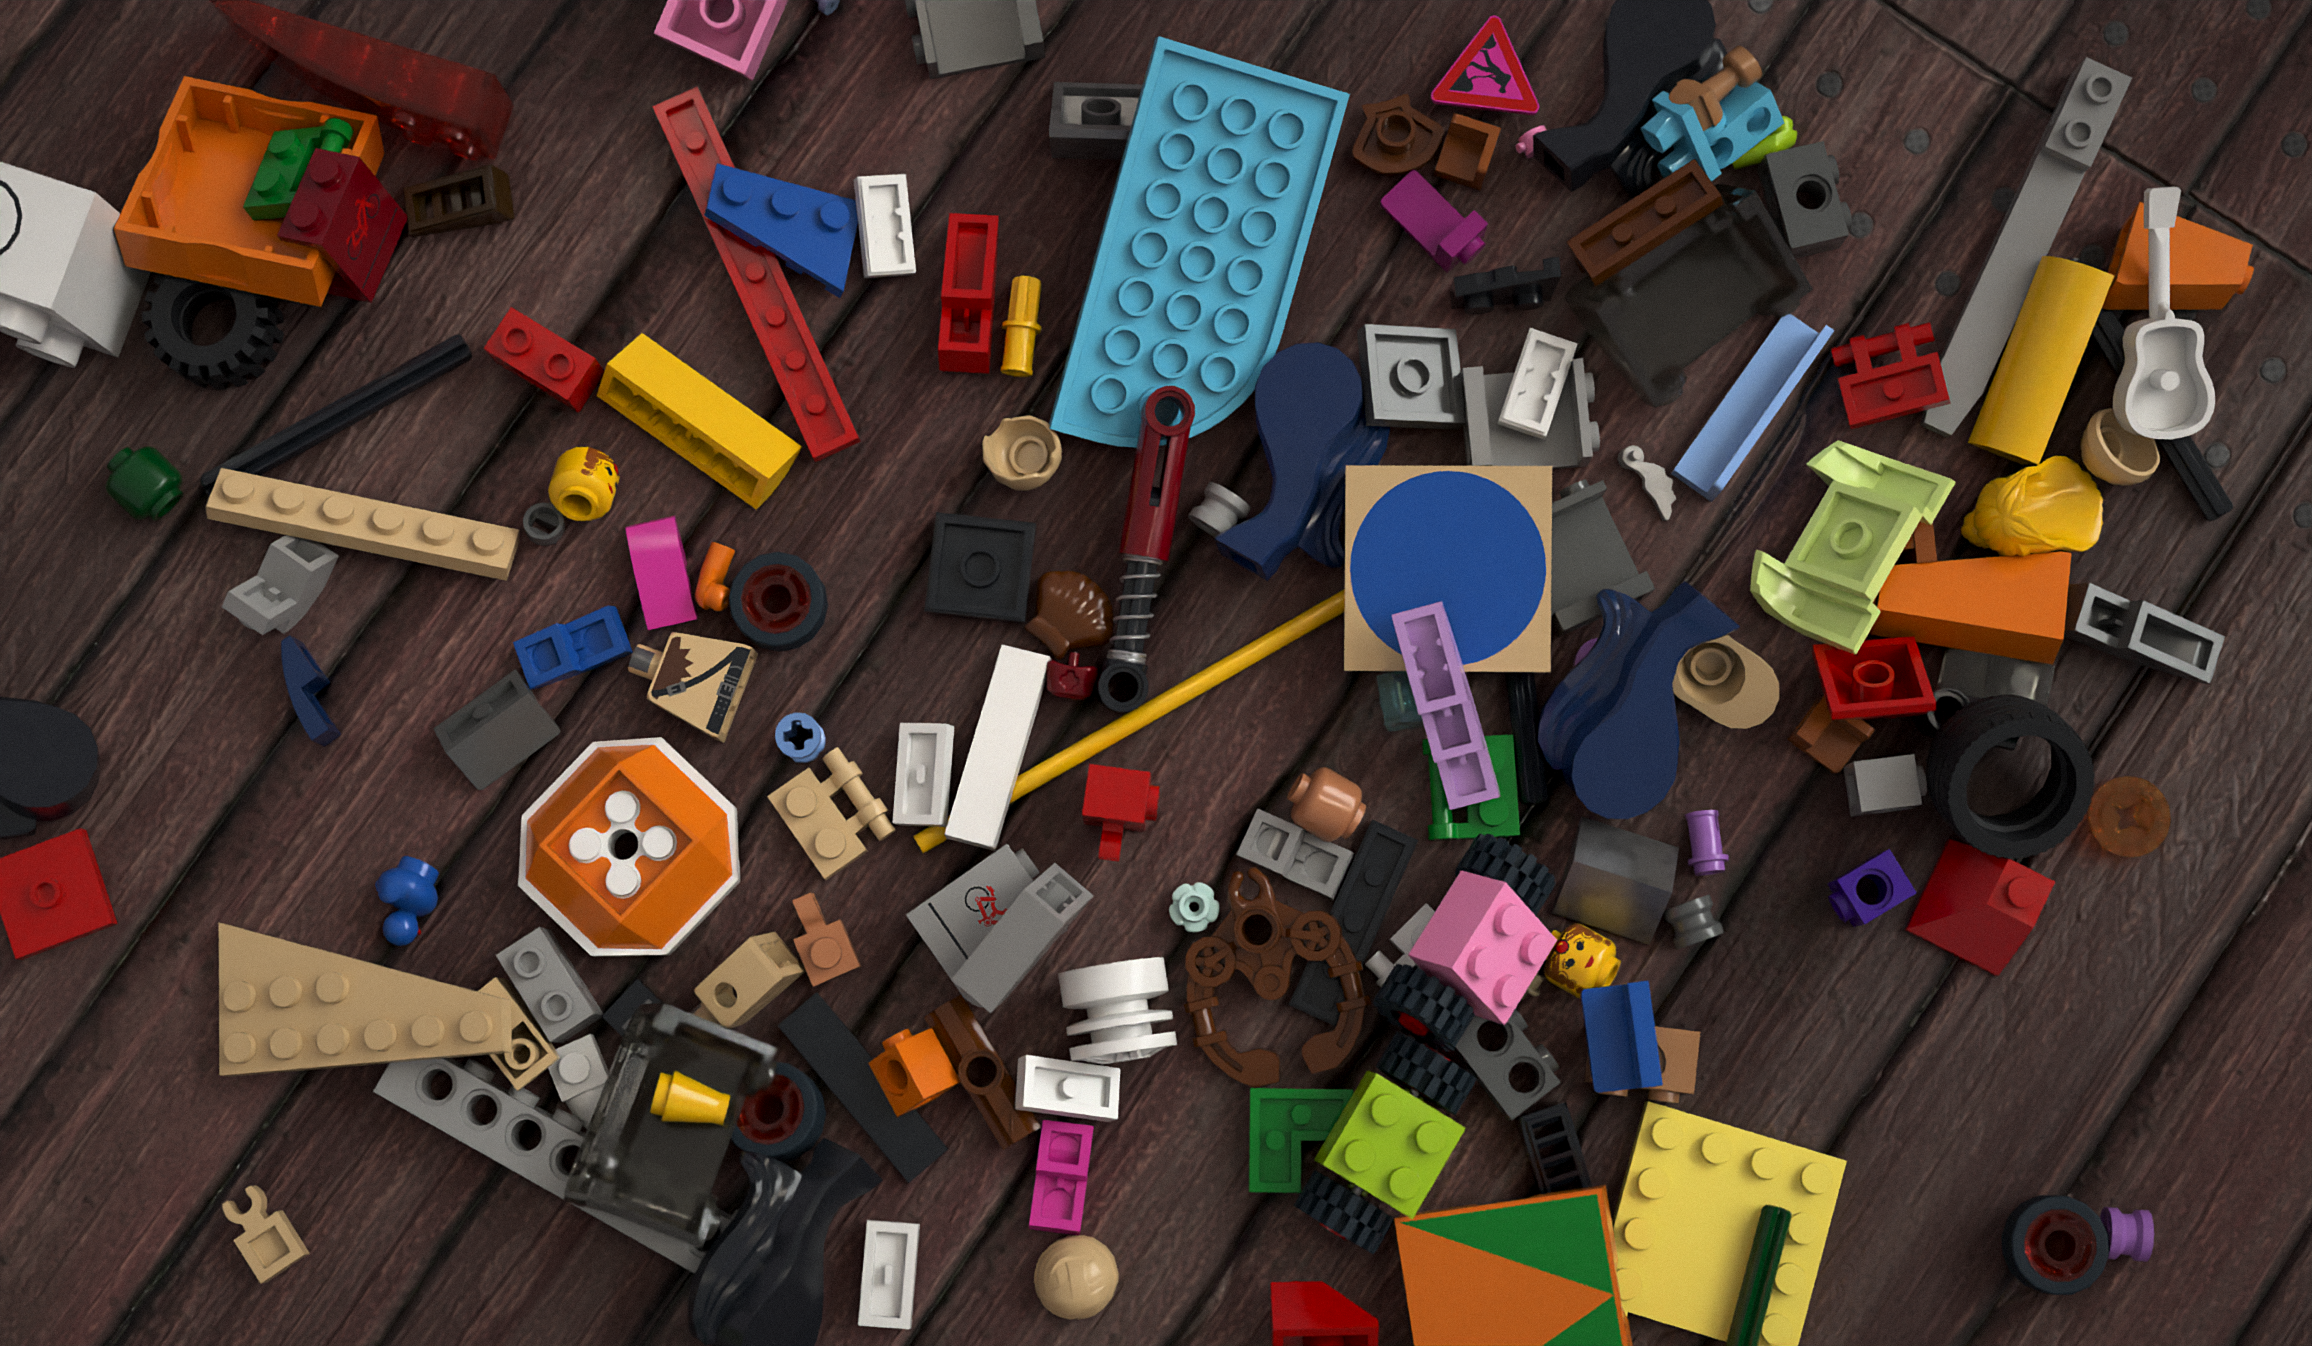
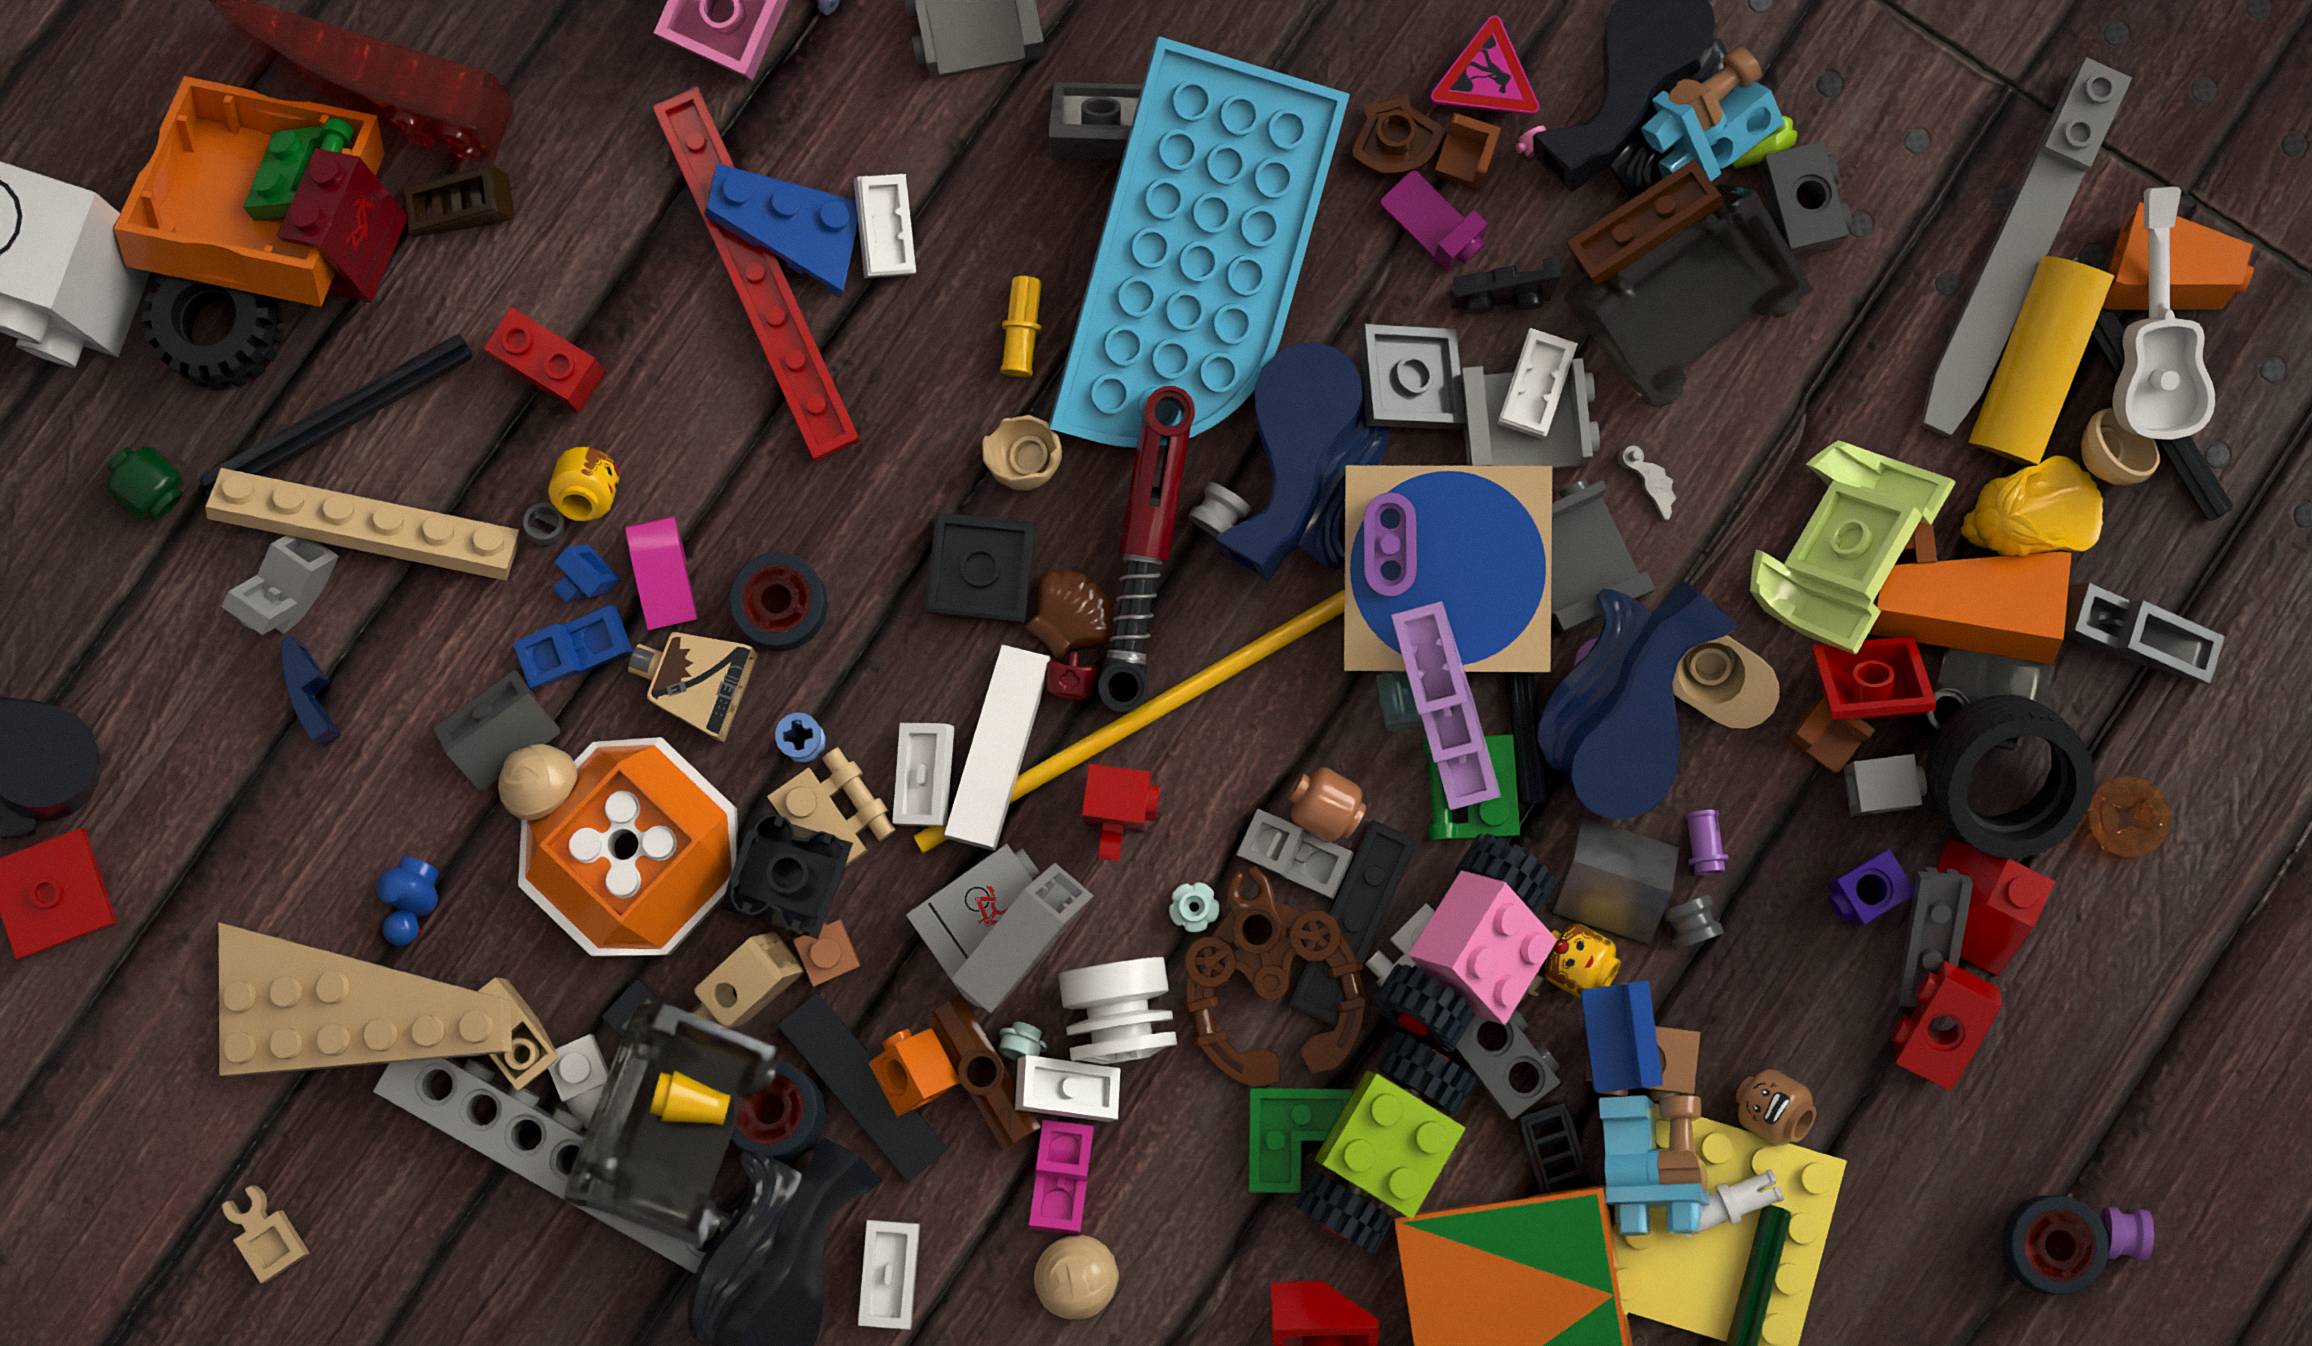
light grey brick [496,927,604,1043] -> none
yellow brick [597,333,802,510] -> none
orange arm [695,542,735,611] -> none
red slope [938,213,999,374] -> none
light blue panel [1671,311,1835,502] -> none
red plate [1831,322,1951,429] -> none
none -> tan piece [498,744,577,820]
none -> blue tile [553,544,622,604]
none -> black slope [721,813,853,939]
none -> light aqua plate [998,1022,1048,1062]
none -> medium lavender plate [1364,492,1417,596]
none -> medium azure hips [1599,1095,1709,1236]
none -> white pin [1684,1169,1784,1238]
none -> medium nougat head [1736,1069,1816,1146]
none -> red brick [1890,960,2002,1092]
none -> dark grey hinge [1896,867,1973,1007]

